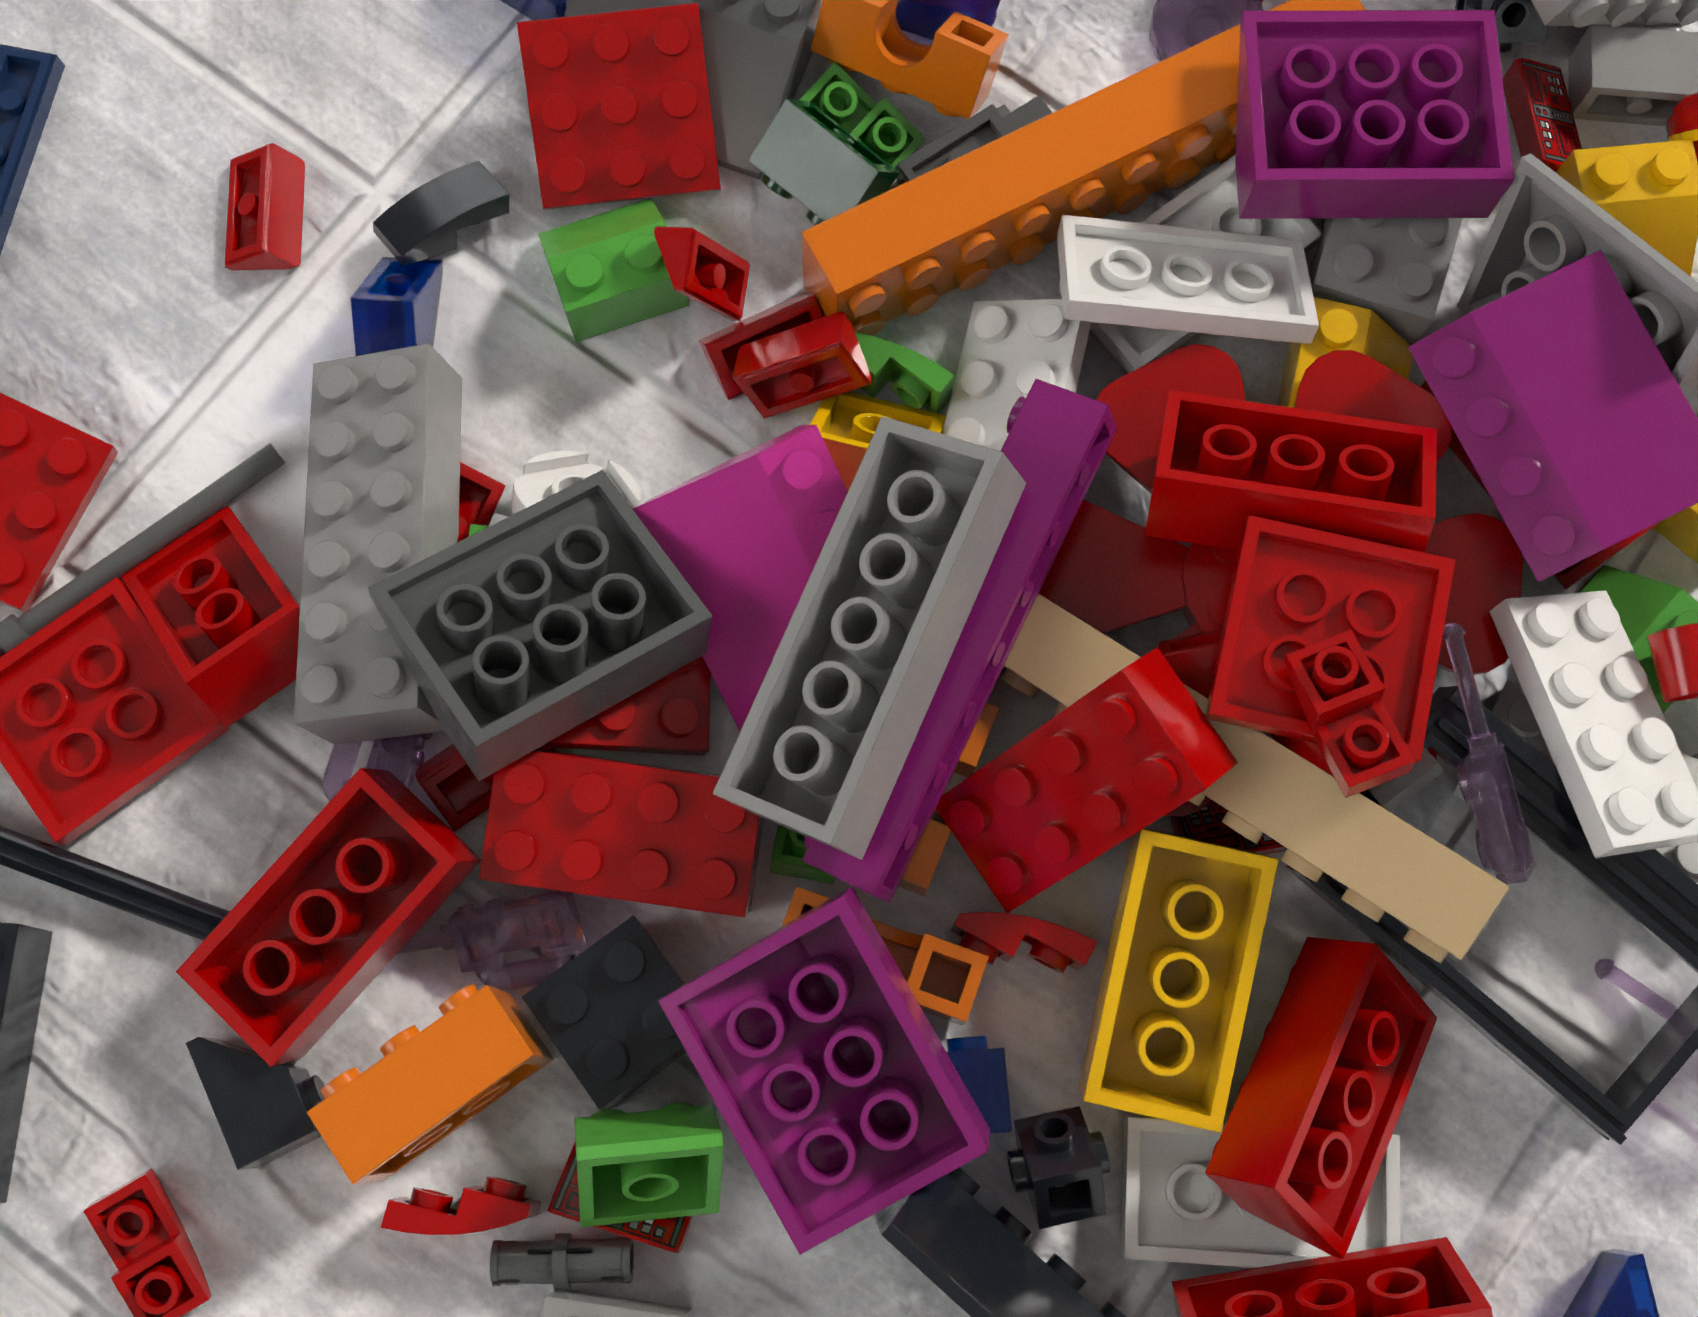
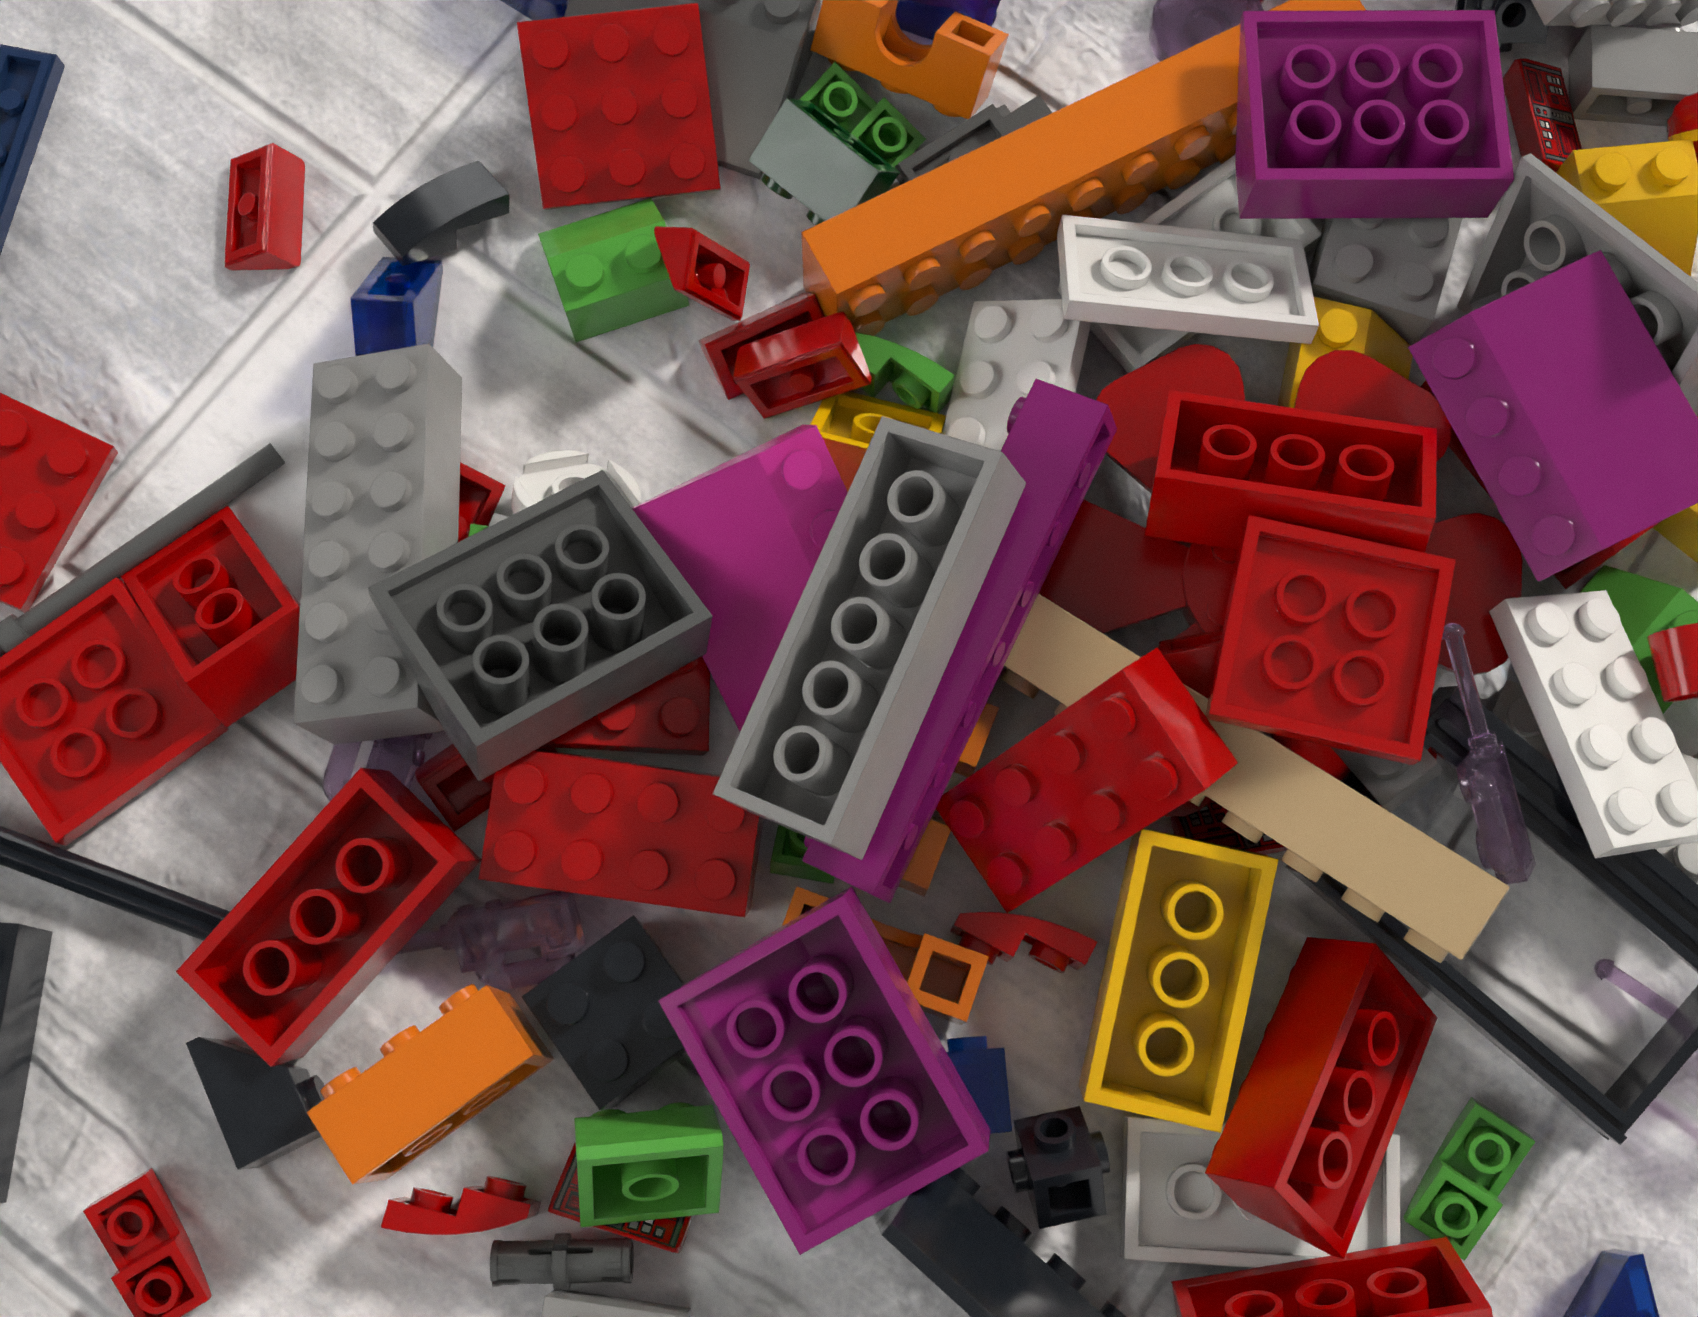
red slope [1284,629,1415,798] -> none
none -> bright green slope [1403,1097,1536,1261]

